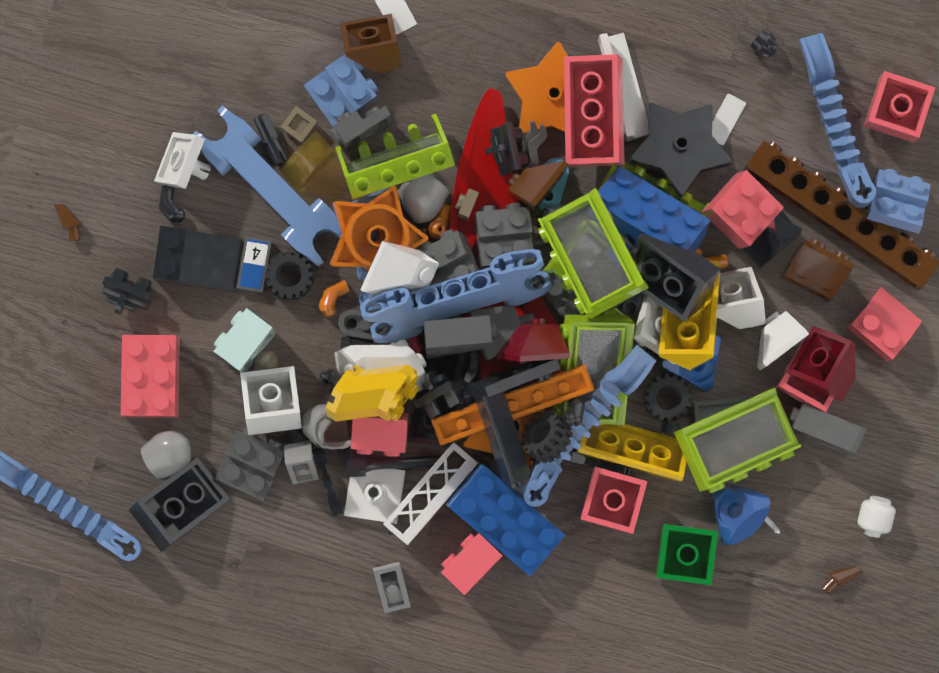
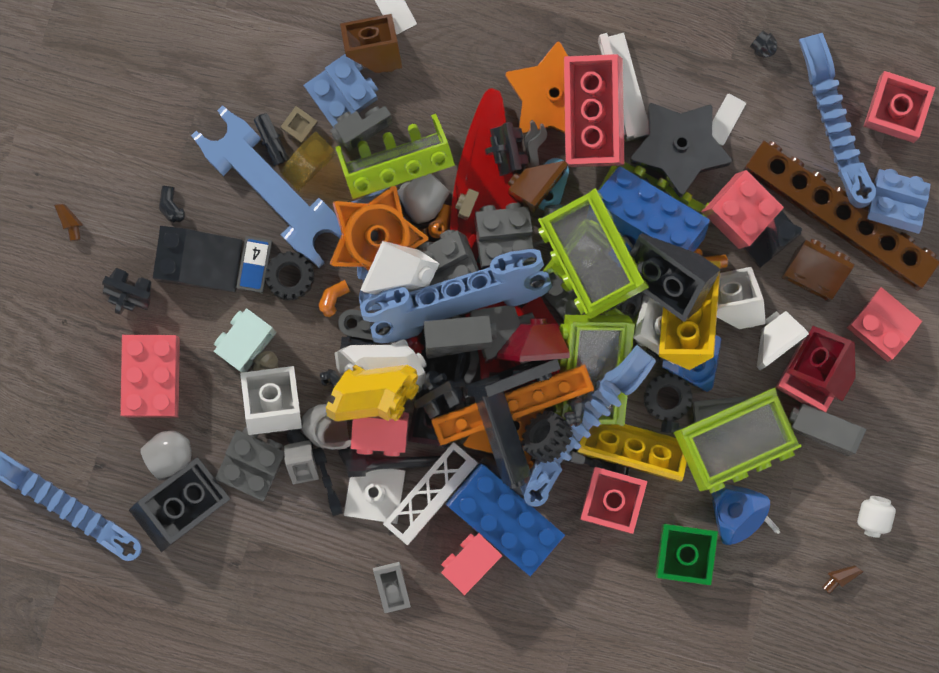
white tile [154,132,211,189] -> none

